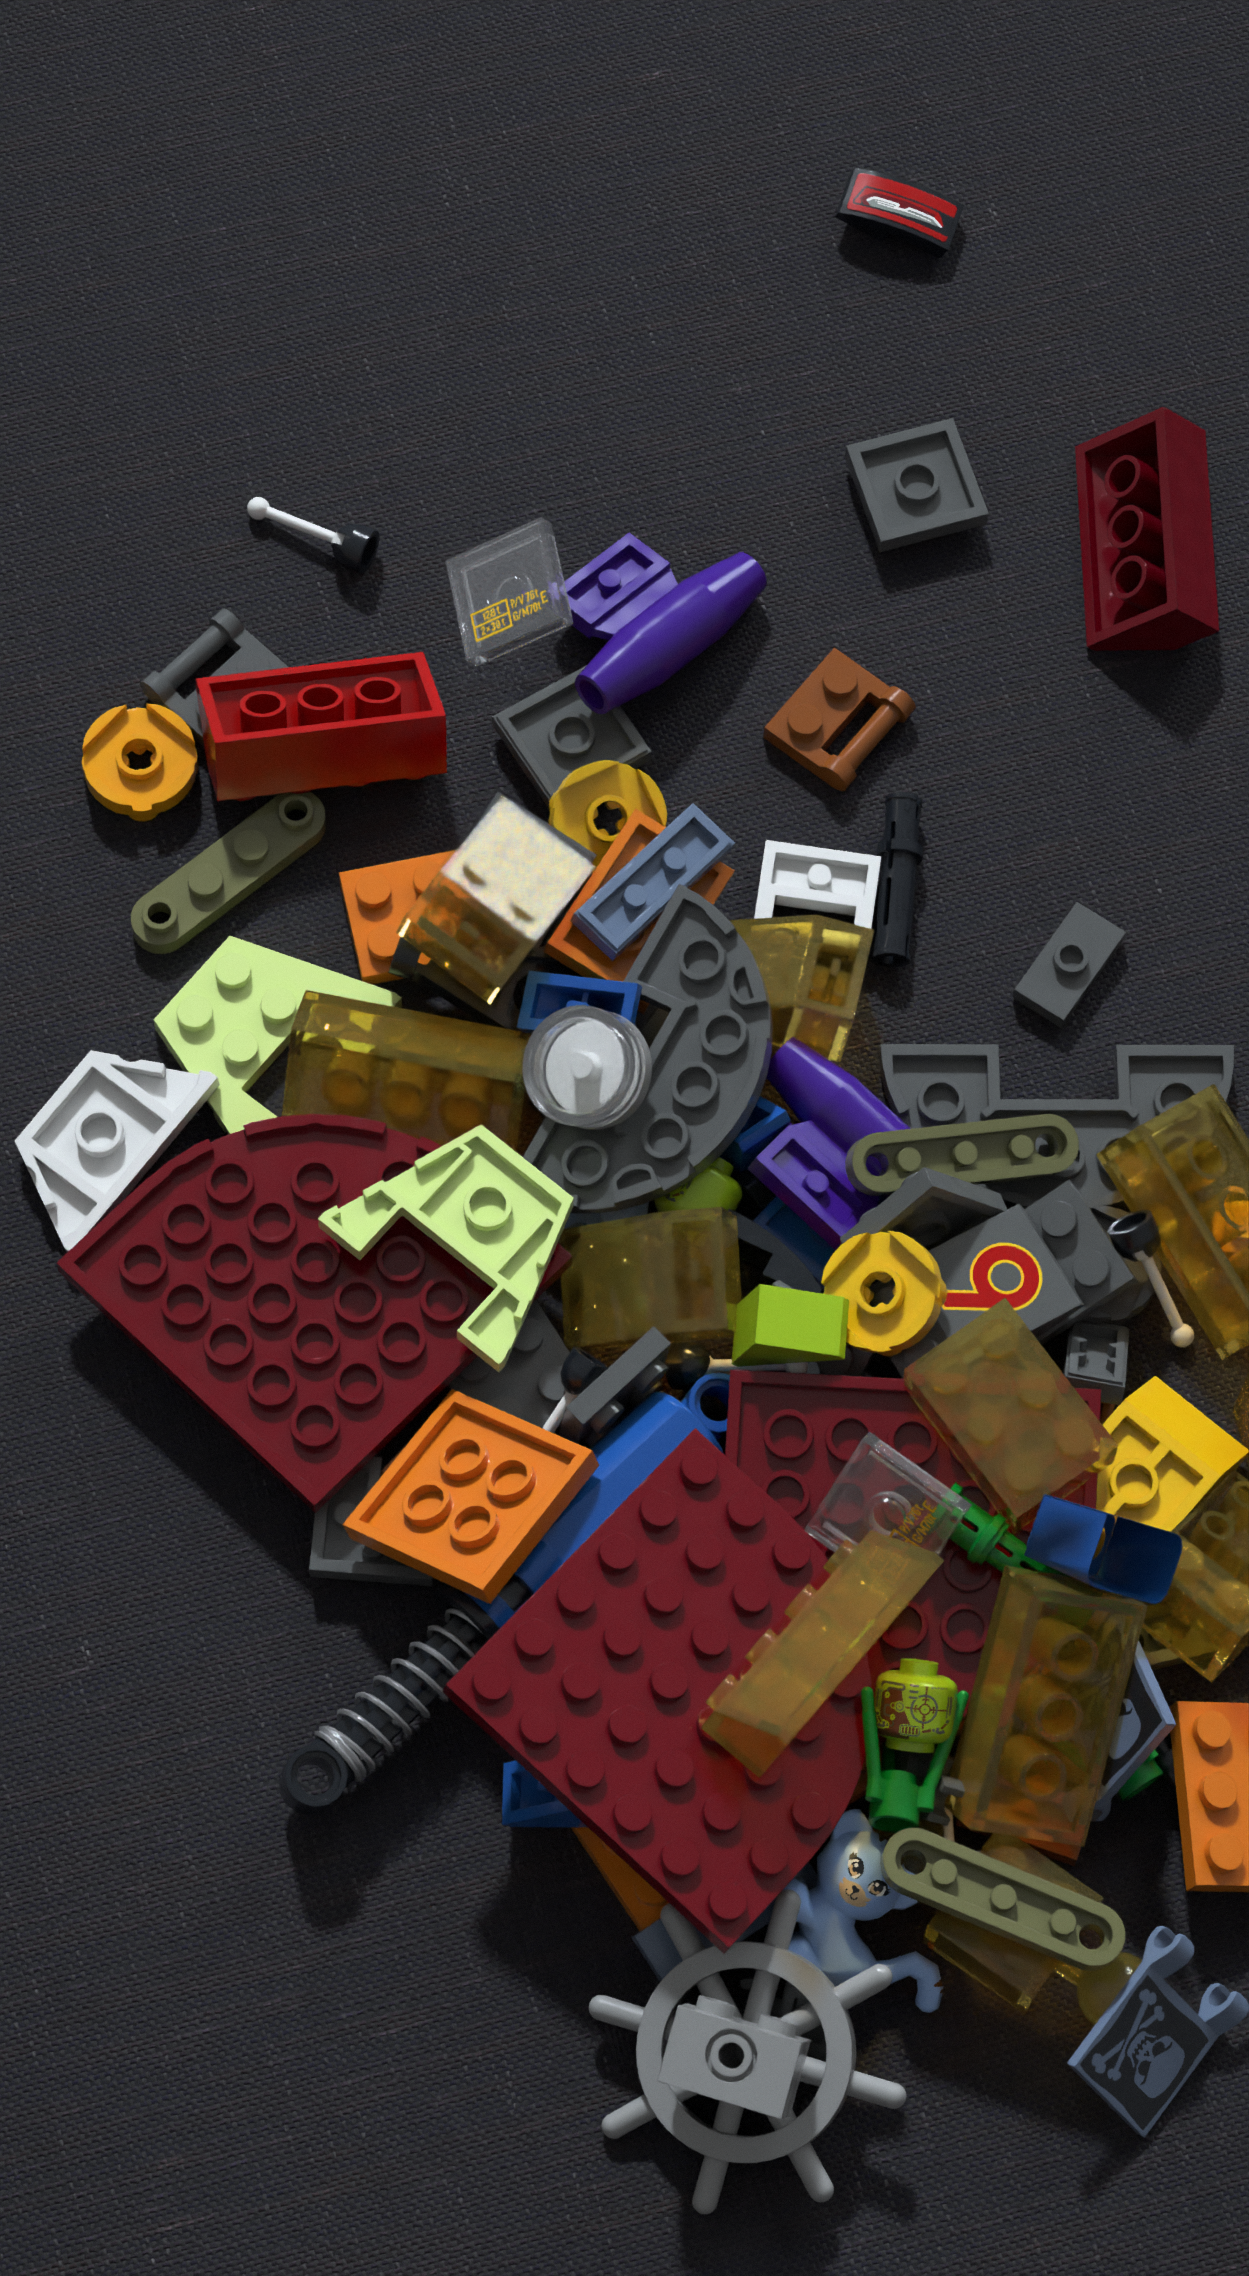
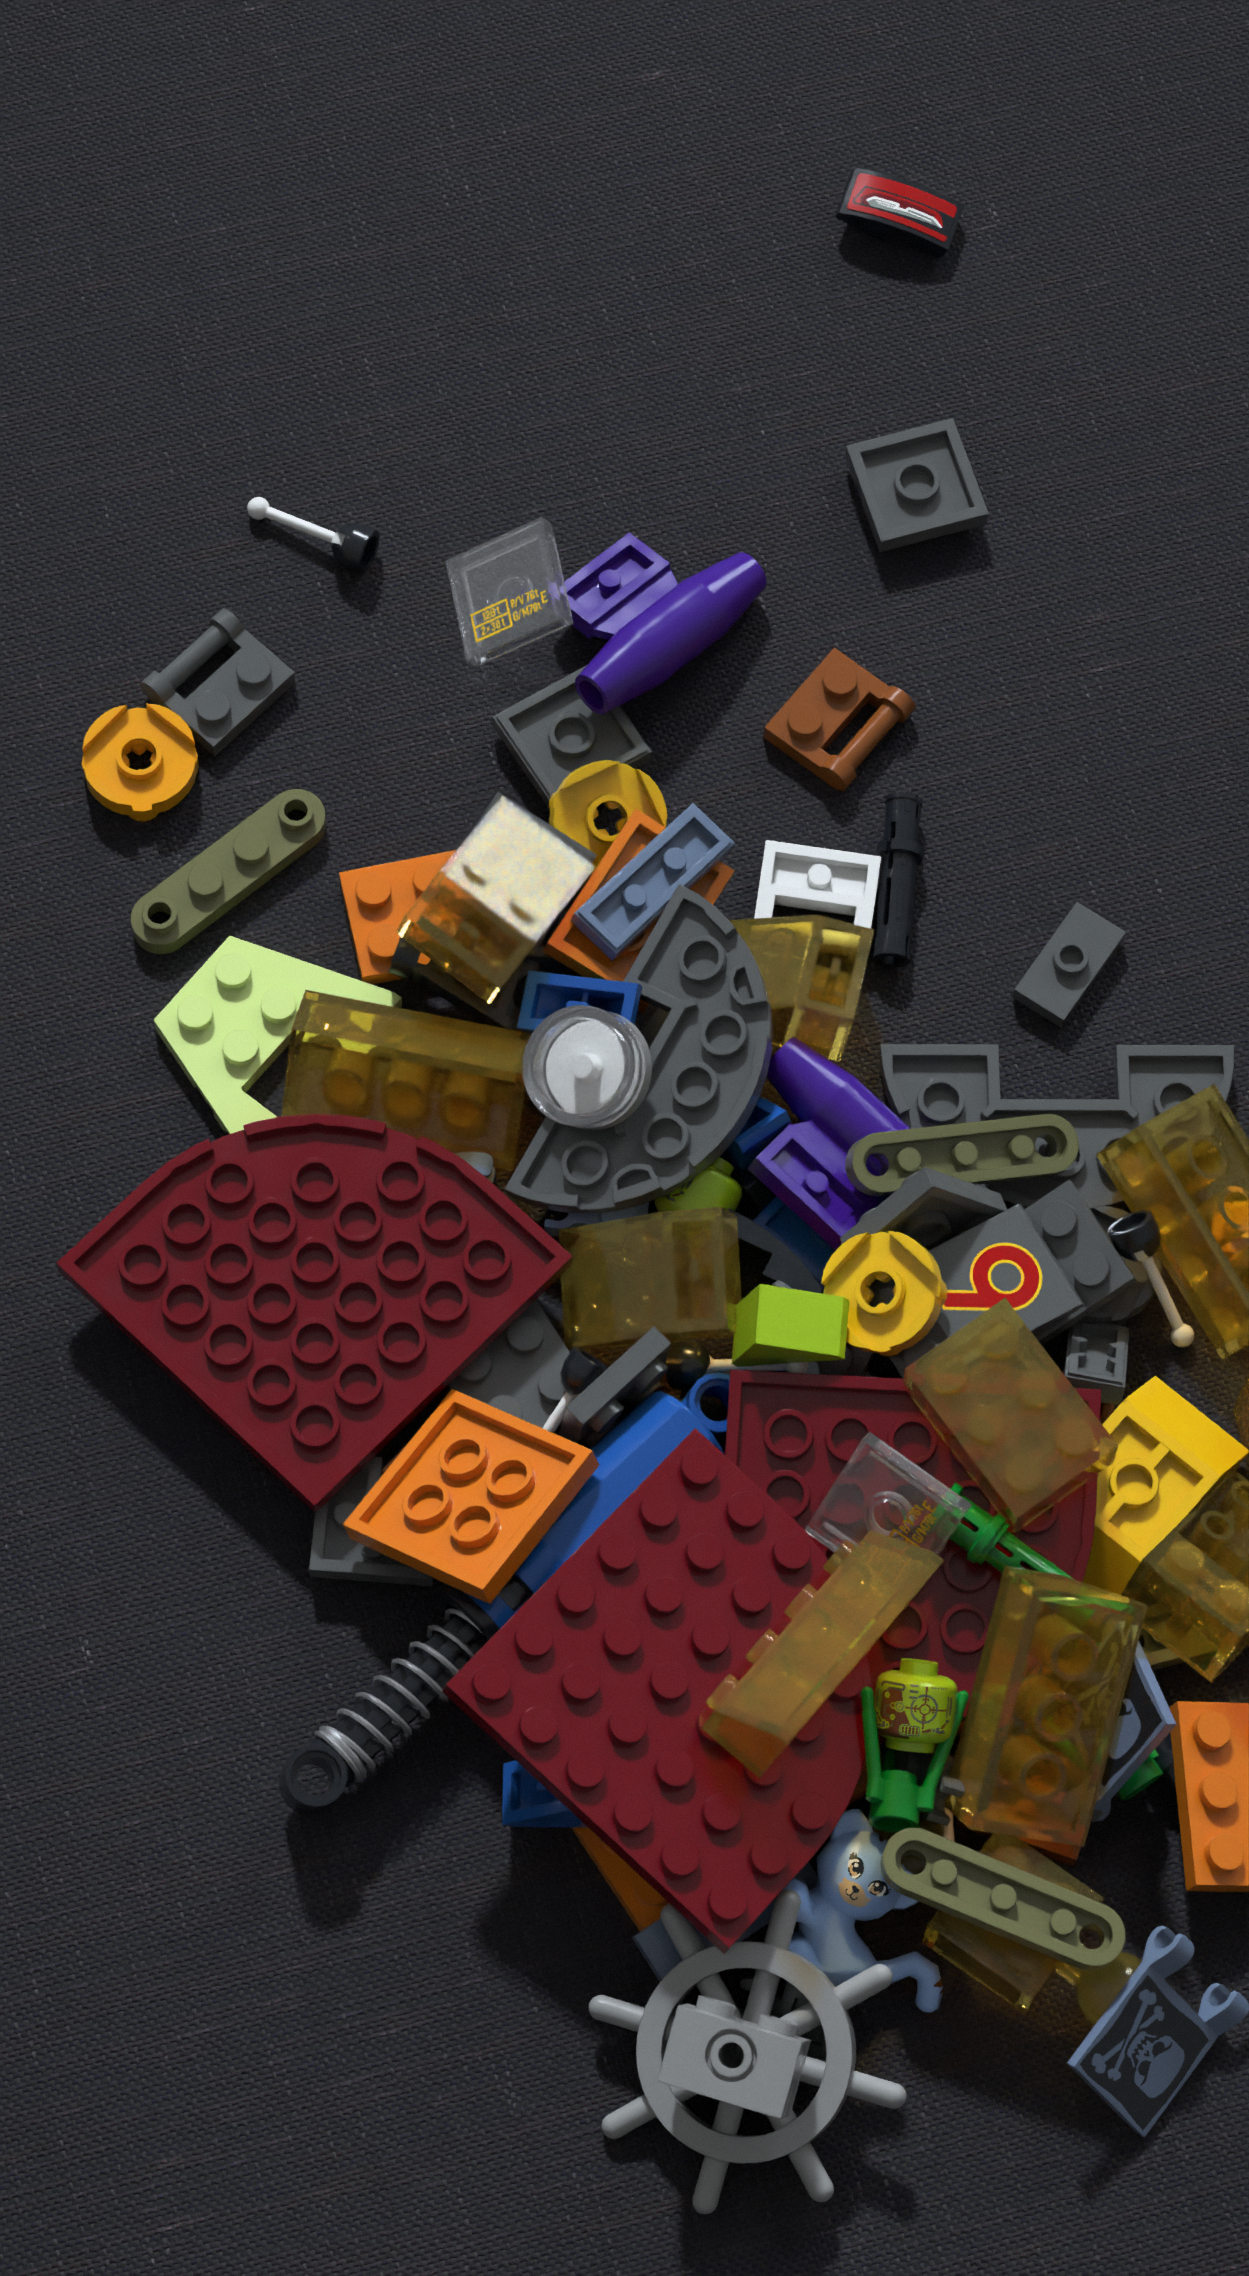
white wing [15,1050,220,1252] -> none
red slope [196,652,447,801] -> none
yellowish green wing [318,1125,574,1372] -> none
blue piece [1024,1494,1182,1604] -> none
dark red slope [1075,407,1219,651] -> none

